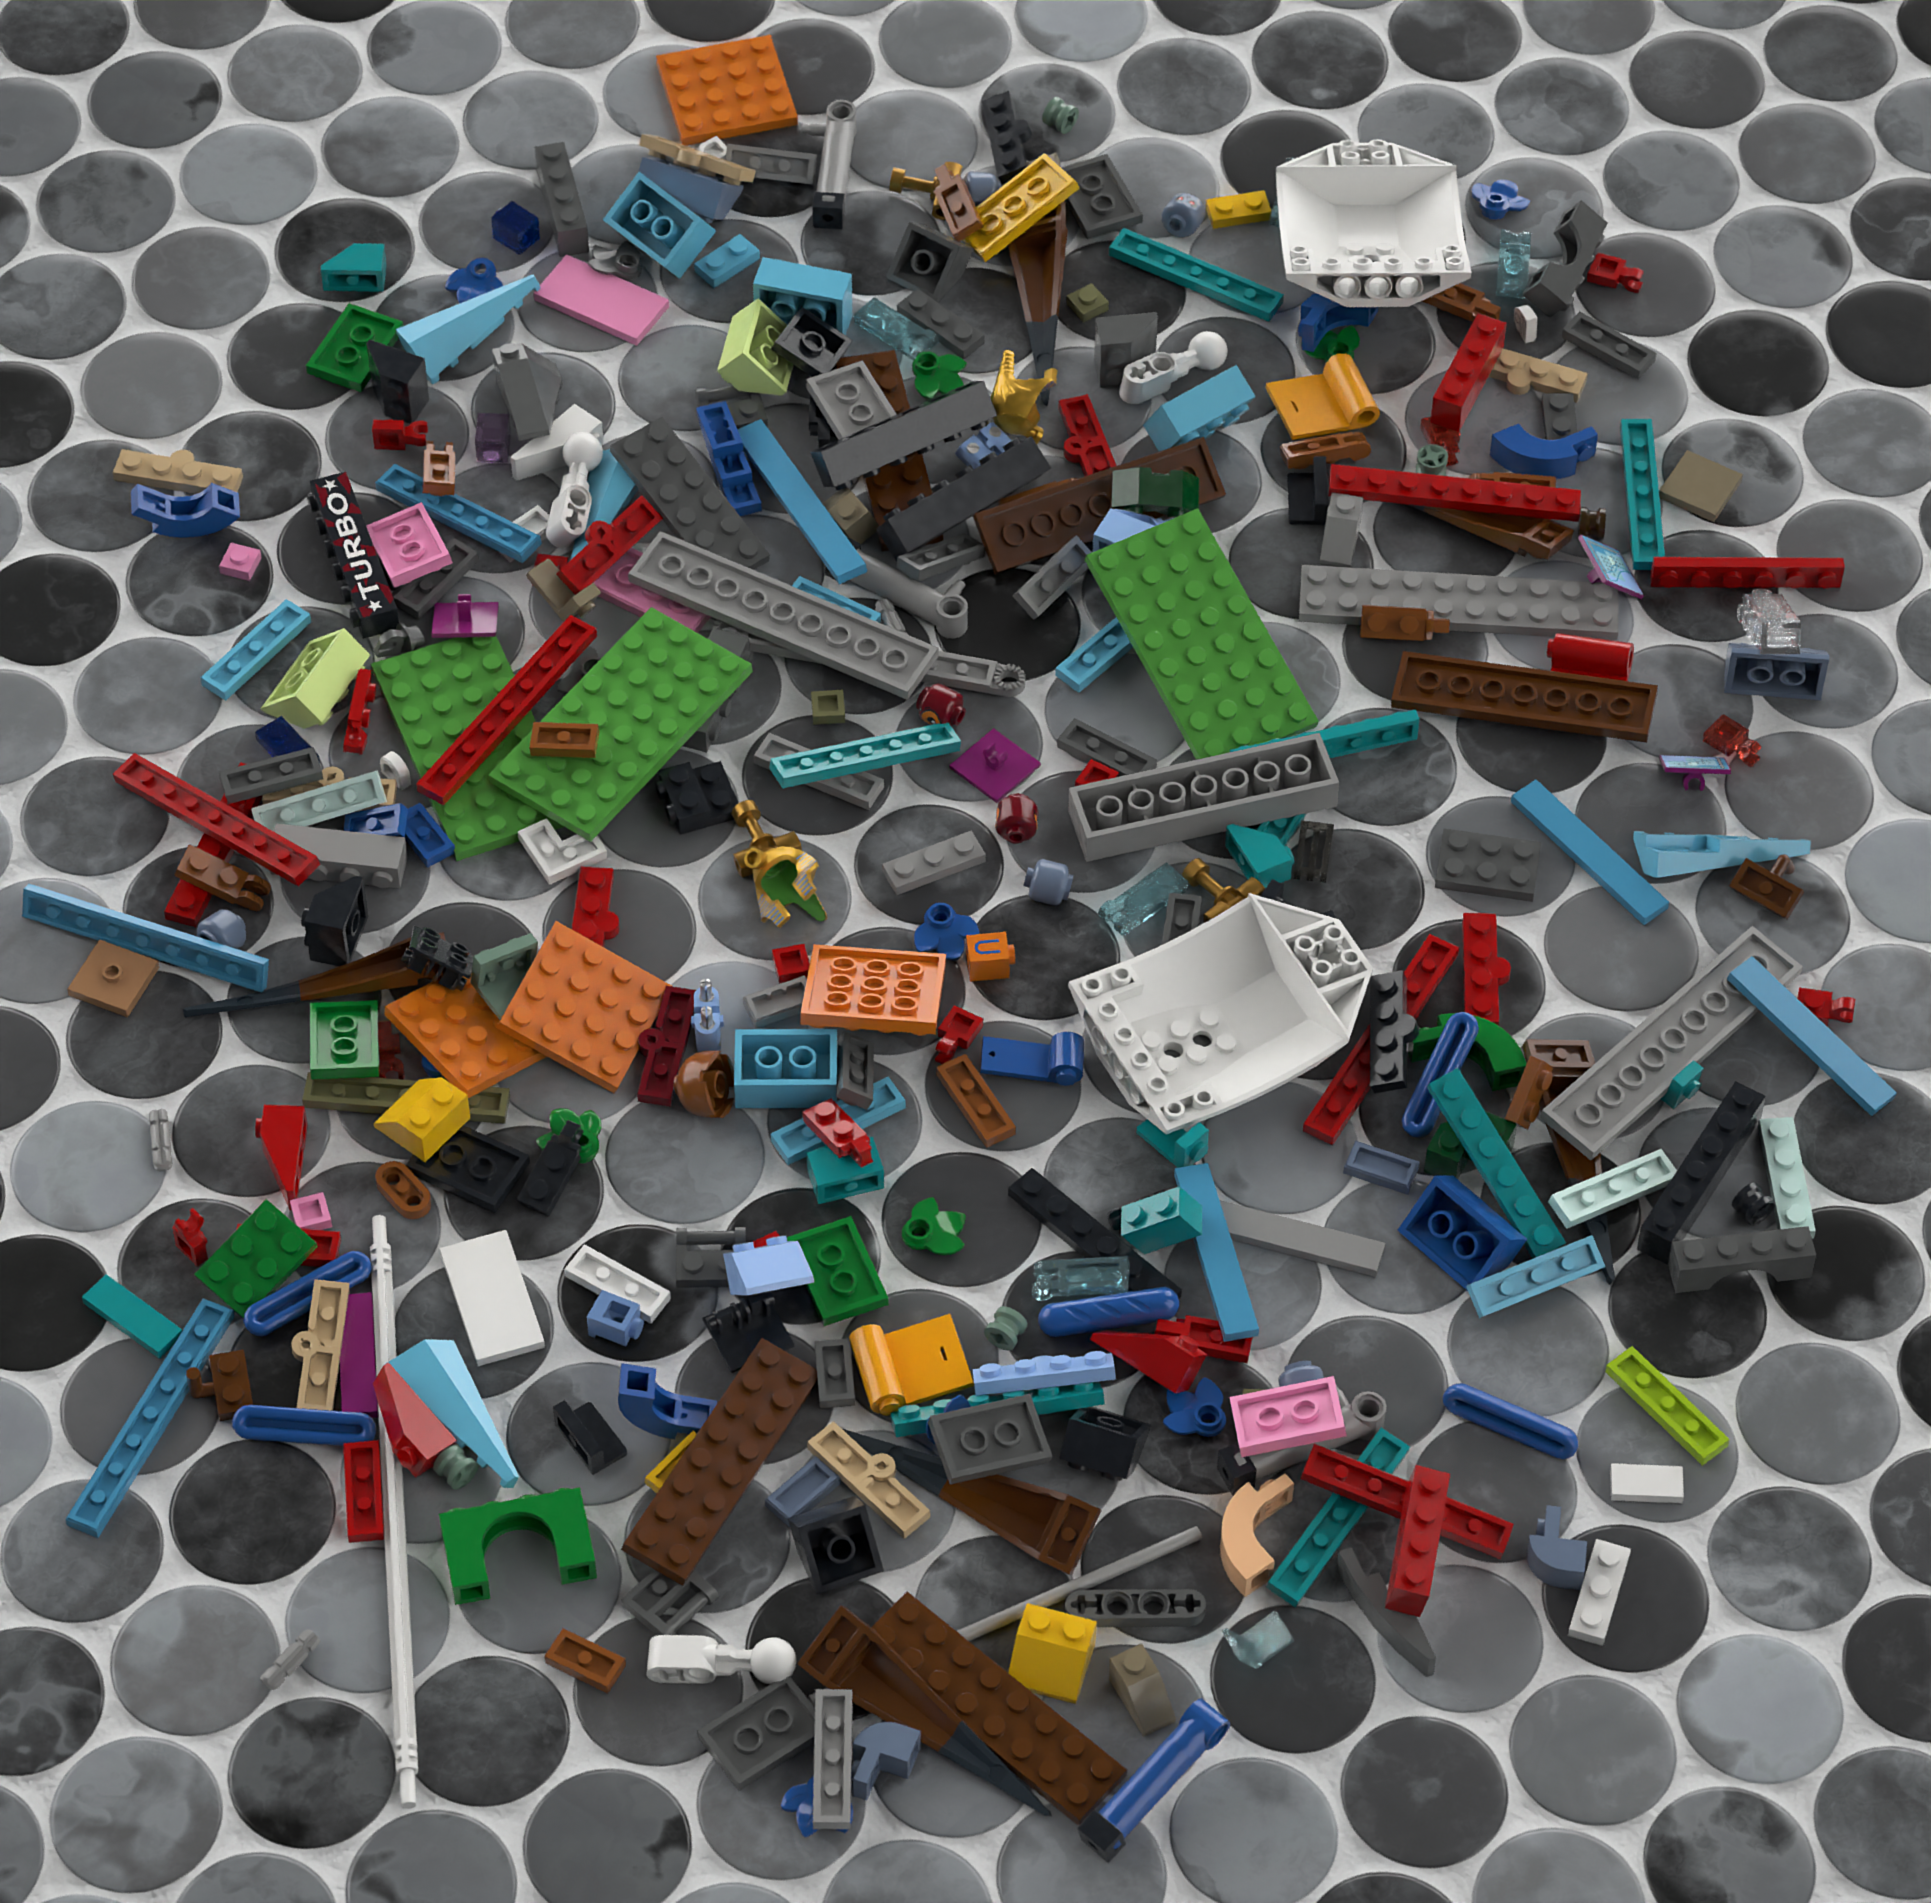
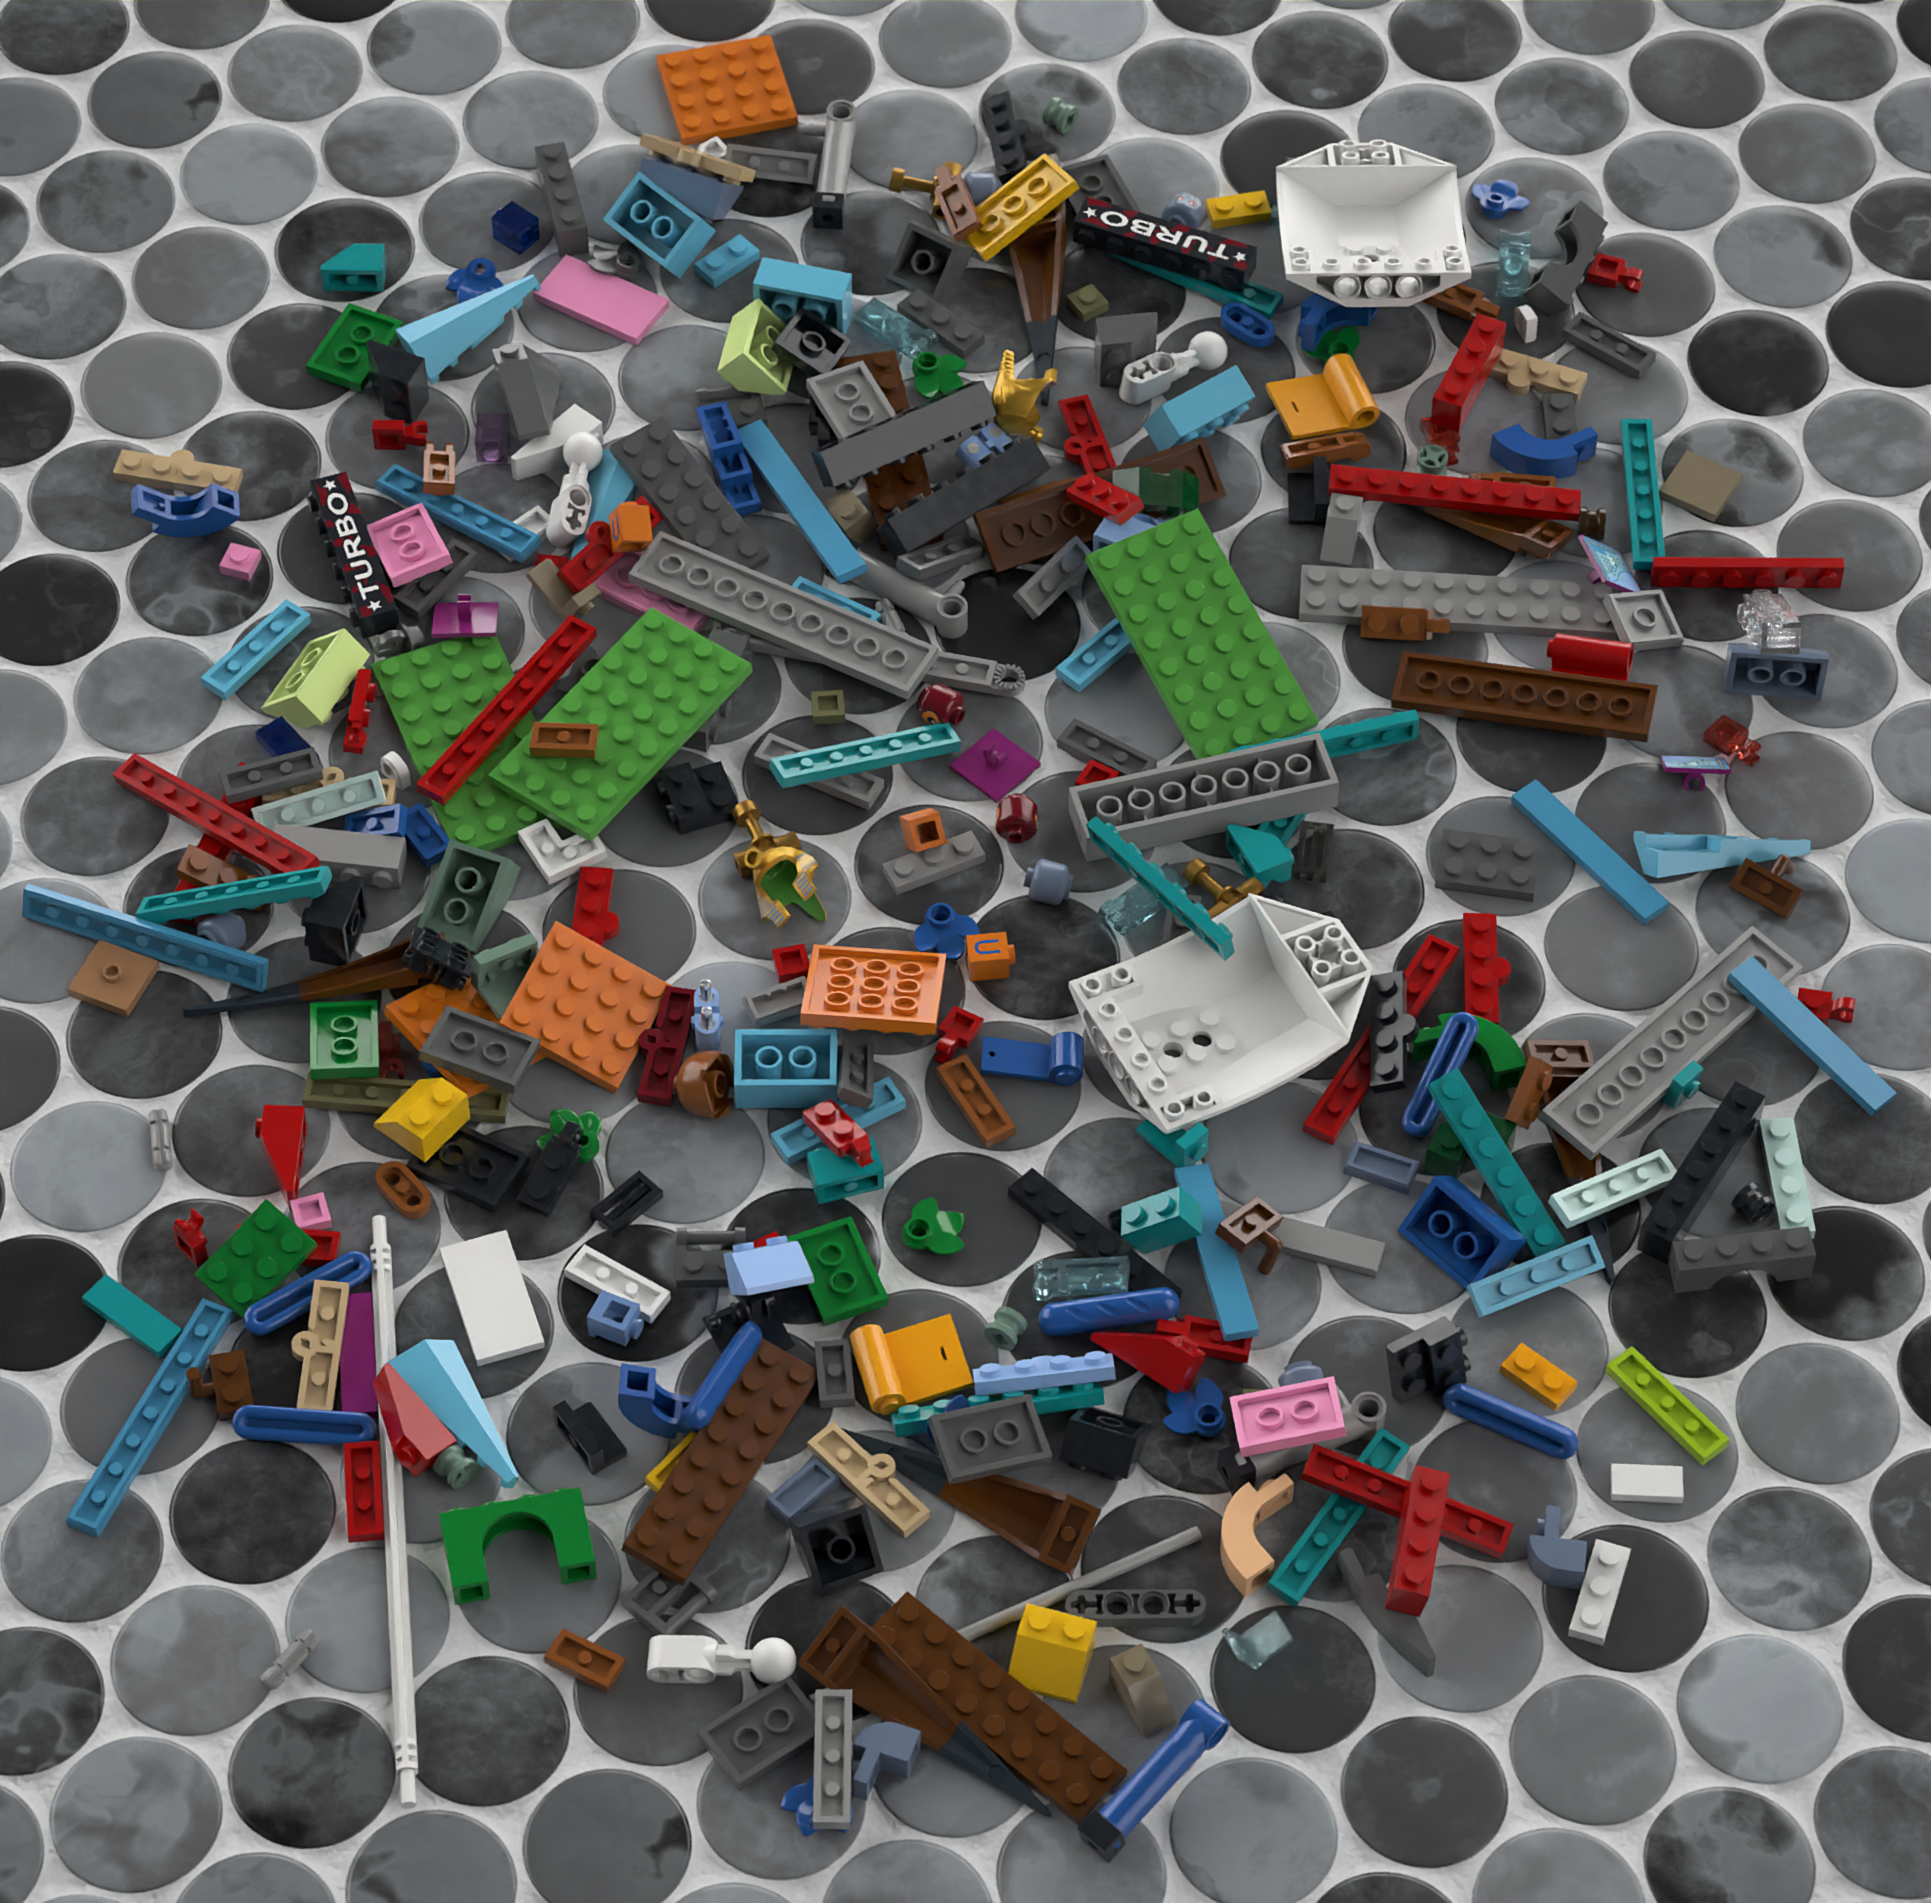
none -> teal plate [135,865,333,925]
none -> sand green slope [417,840,521,953]
none -> dark grey plate [419,1005,541,1094]
none -> black tile [589,1170,663,1238]
none -> orange brick [609,501,653,552]
none -> blue piece [680,1321,762,1431]
none -> orange brick [899,808,947,852]
none -> red plate [1065,473,1145,526]
none -> black brick [1073,196,1257,293]
none -> teal plate [1086,816,1235,961]
none -> reddish brown plate [1215,1196,1284,1275]
none -> blue plate [1220,302,1275,348]
none -> black plate [1385,1316,1471,1404]
none -> light orange plate [1499,1342,1578,1411]
none -> light grey tile [1603,589,1685,651]

